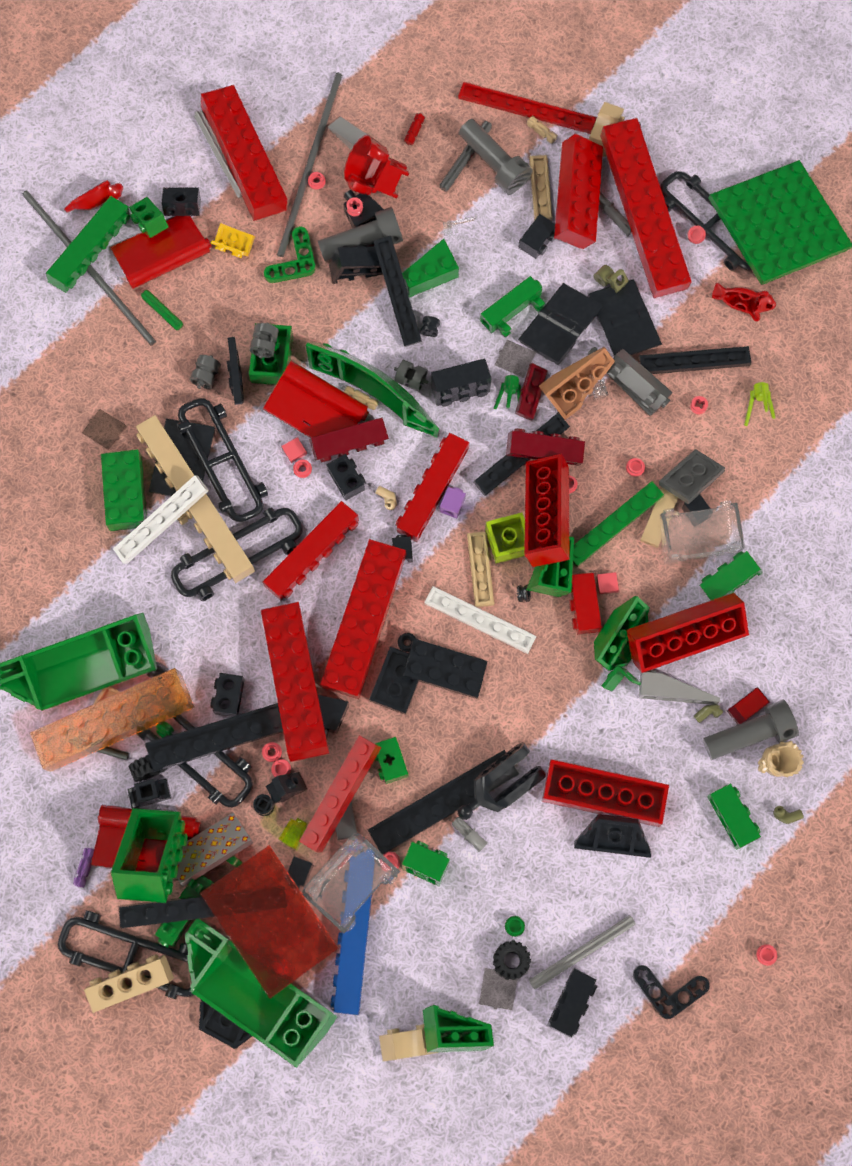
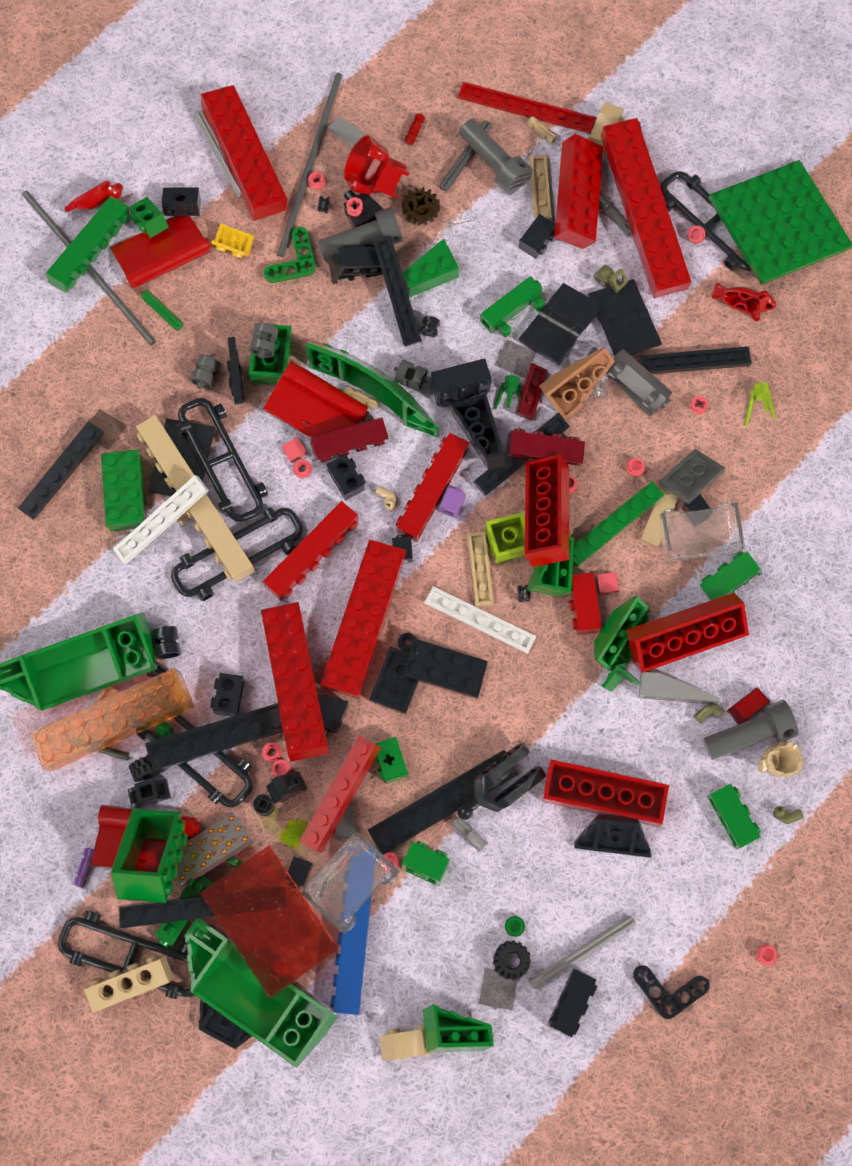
none -> black plate [18,421,104,520]
none -> black wheel [152,626,181,659]
none -> black bush [318,196,330,213]
none -> dark brown gear [402,187,440,226]
none -> black wedge [450,394,507,471]

